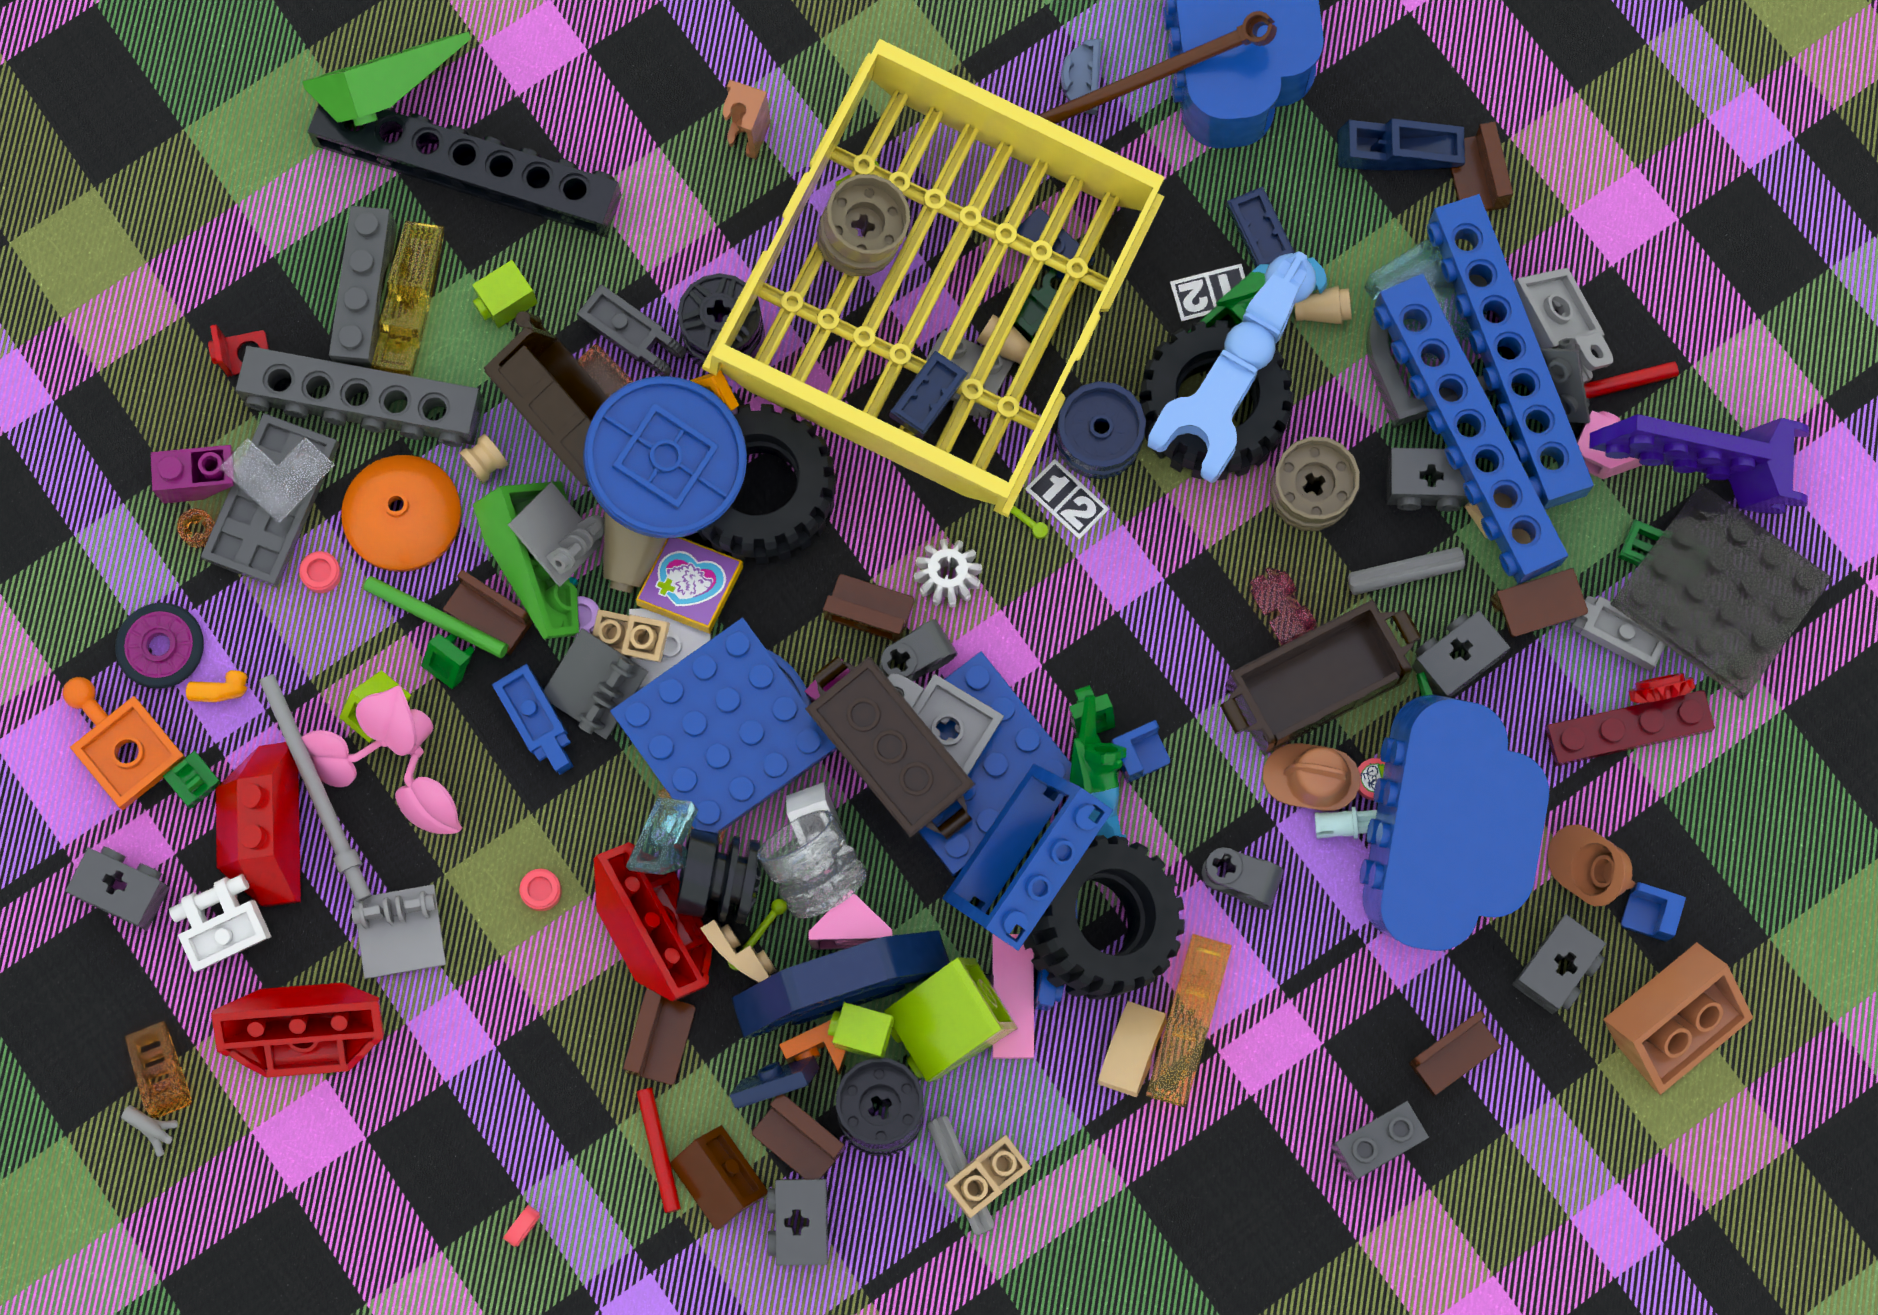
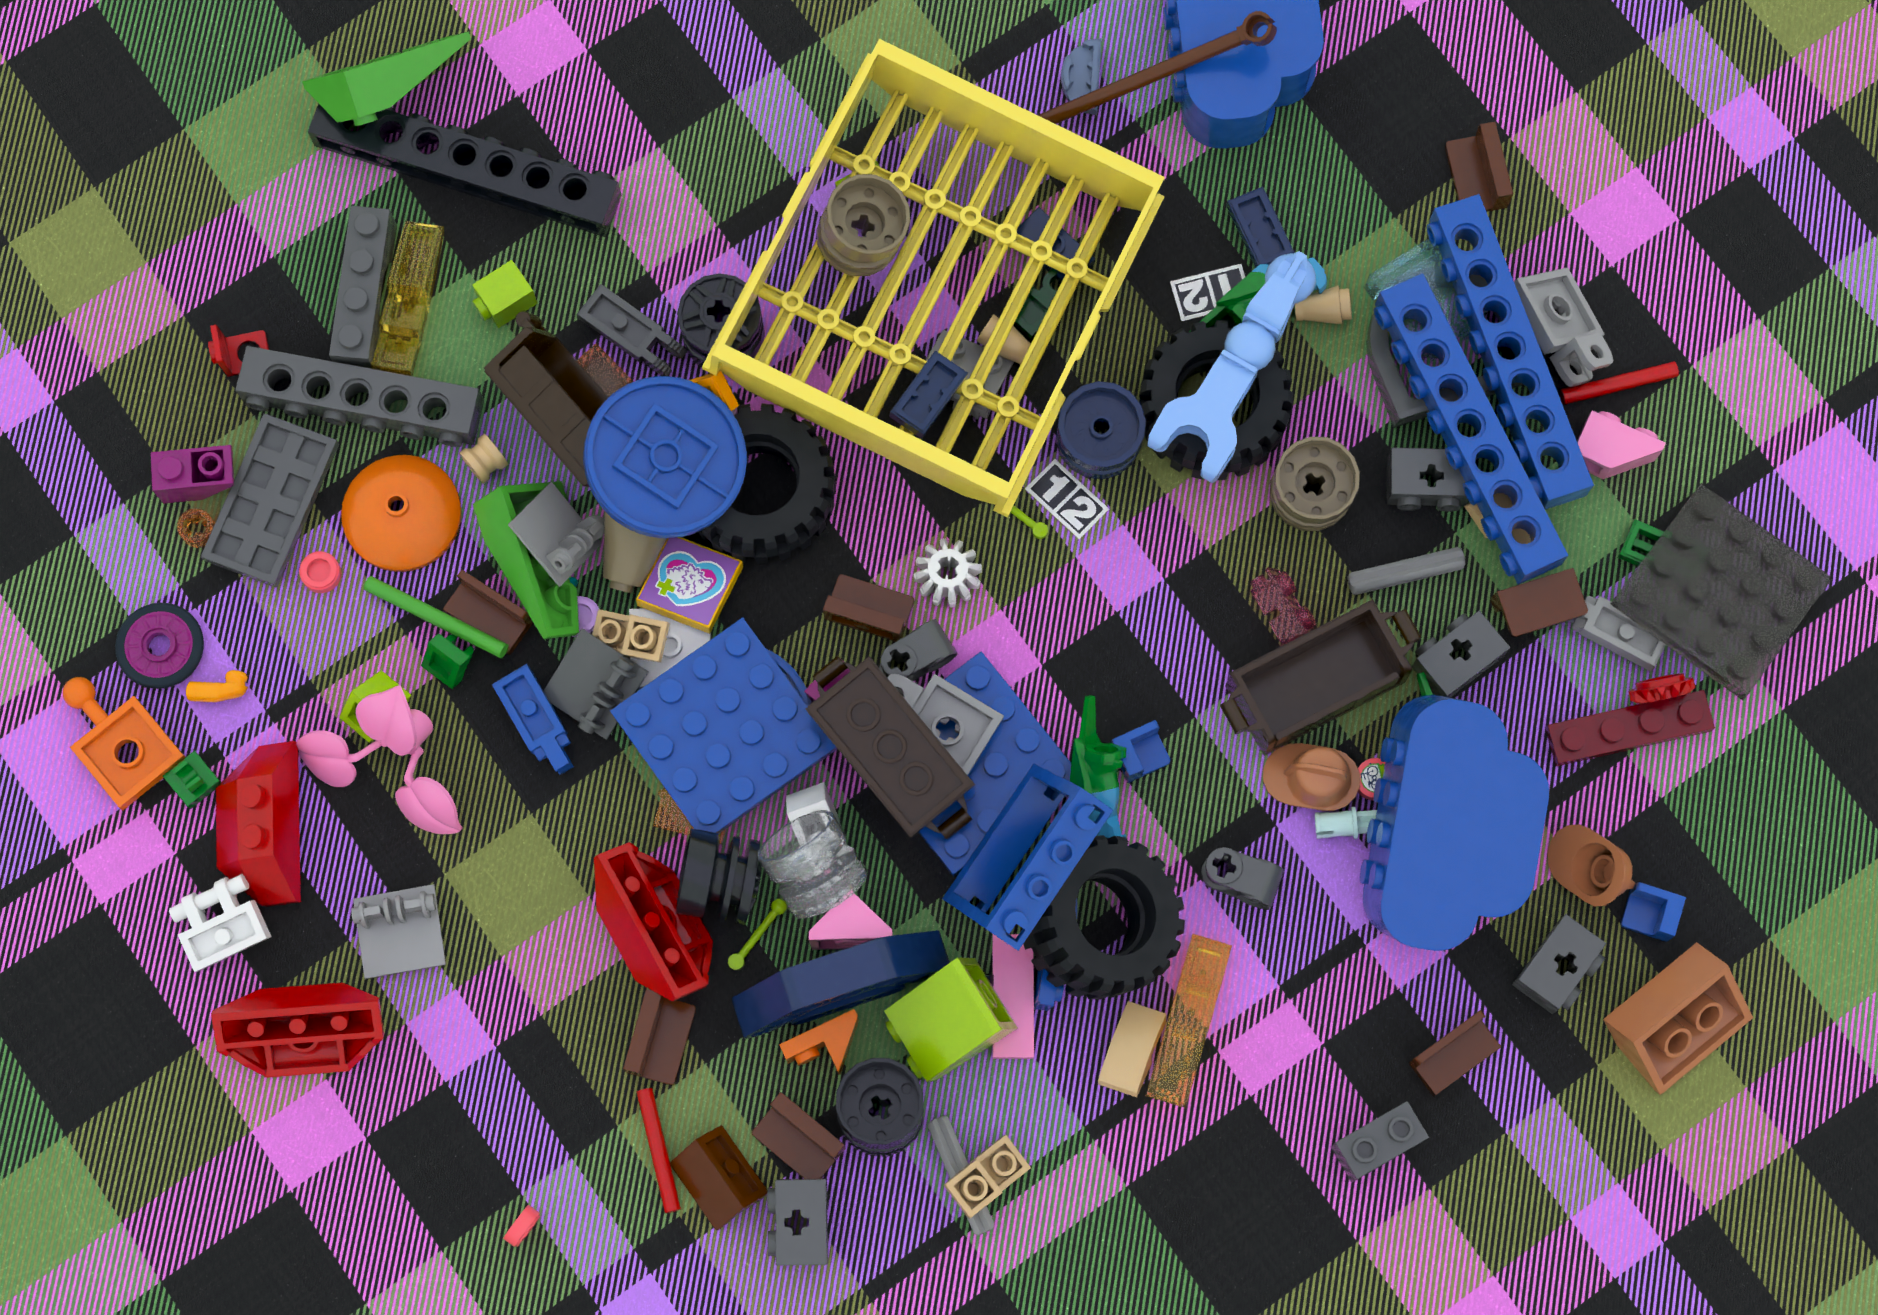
dark grey brick [65,846,170,931] -> none
light grey bar [121,1105,178,1157] -> none
clear orange slope [125,1021,192,1118] -> none
clear plate [218,437,335,523] -> none
light grey bar [259,674,372,902] -> none
coral tile [519,869,562,911] -> none
clear light blue slope [626,797,698,875] -> none
tan slope [700,920,776,983] -> none
nougat hinge [723,80,771,159] -> none
dark blue plate [729,1055,819,1109] -> none
lime brick [828,1002,895,1058] -> none
green tile [1069,685,1115,738] -> none
dark blue slope [1337,118,1465,170] -> none
dark grey hinge [1541,338,1590,423] -> none
dark purple hinge [1589,414,1809,514] -> none

